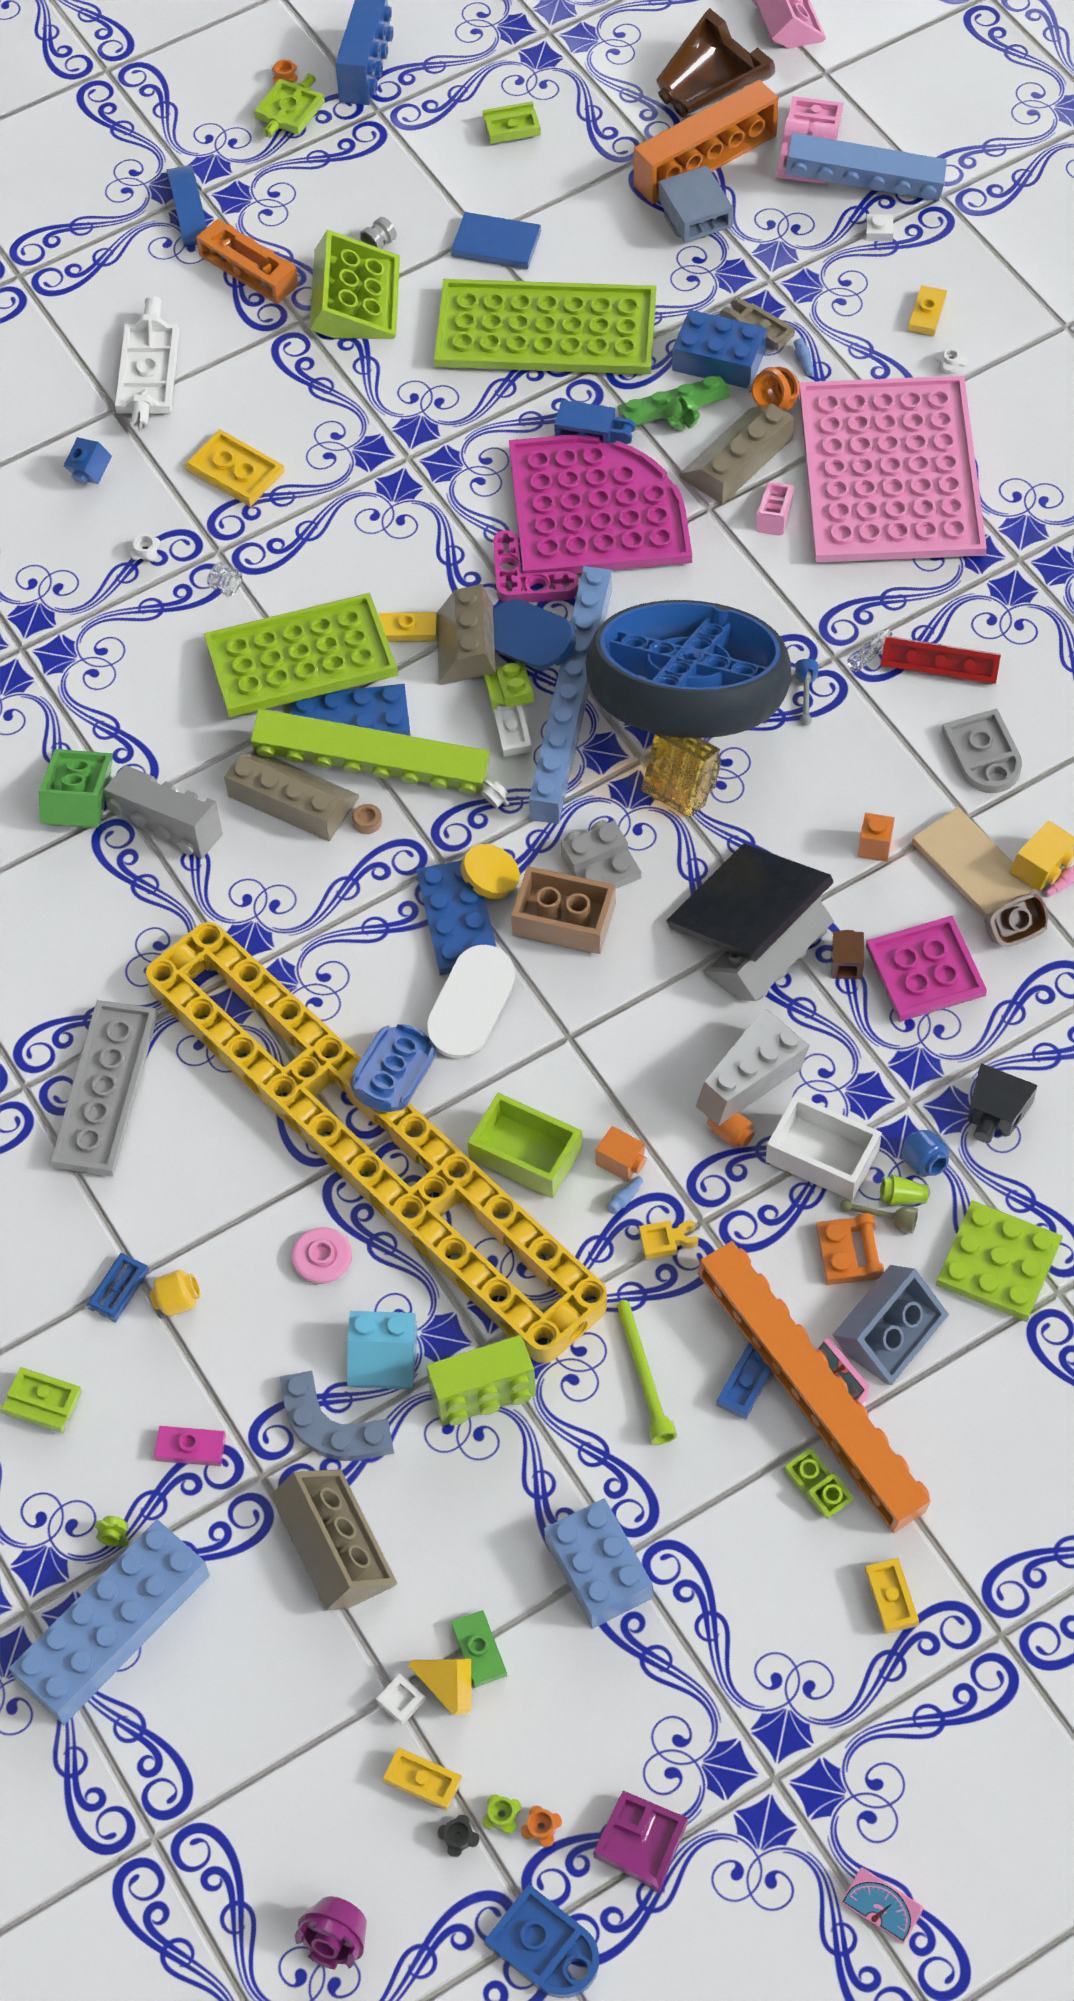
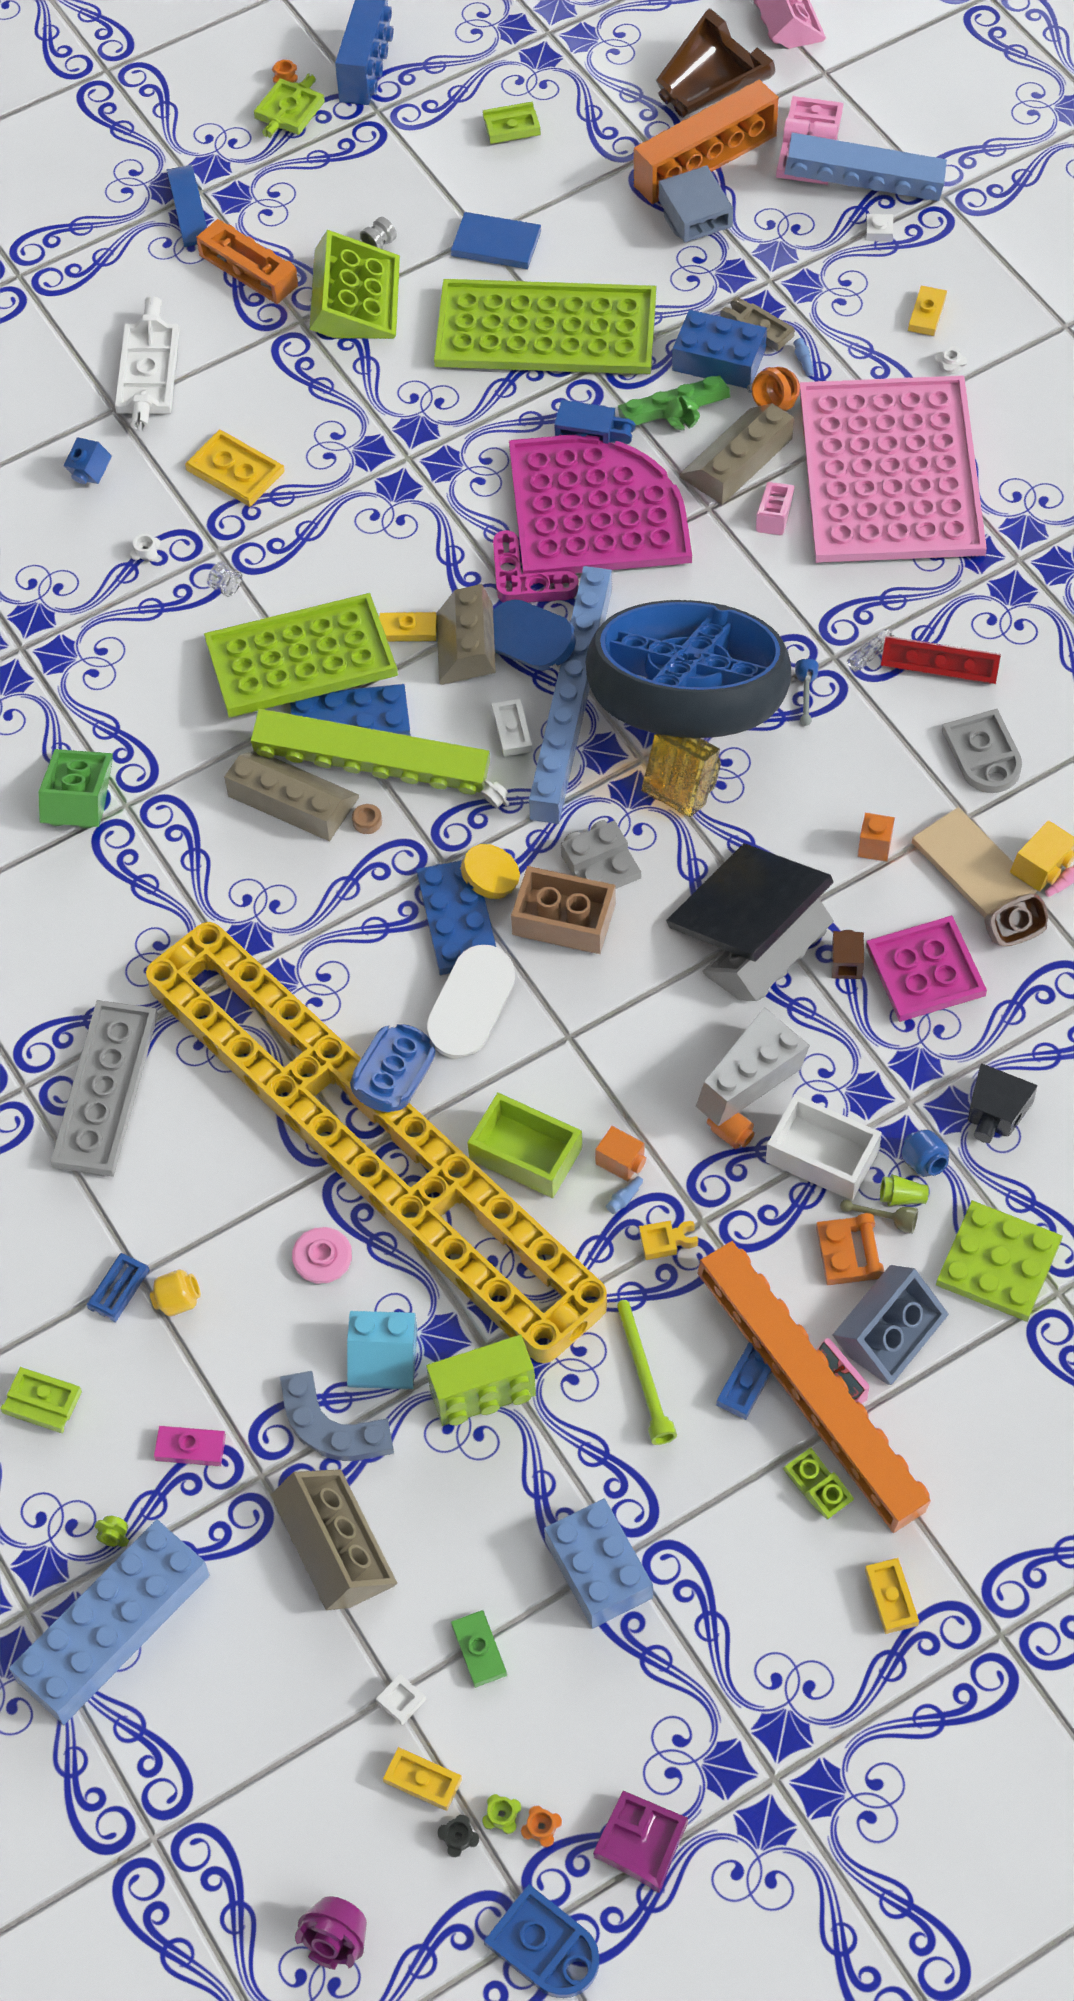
light grey wedge [103,765,223,859] -> none
yellow slope [408,1659,472,1715] -> none
lime plate [483,663,534,710] -> none
slope [841,1867,923,1944] -> none

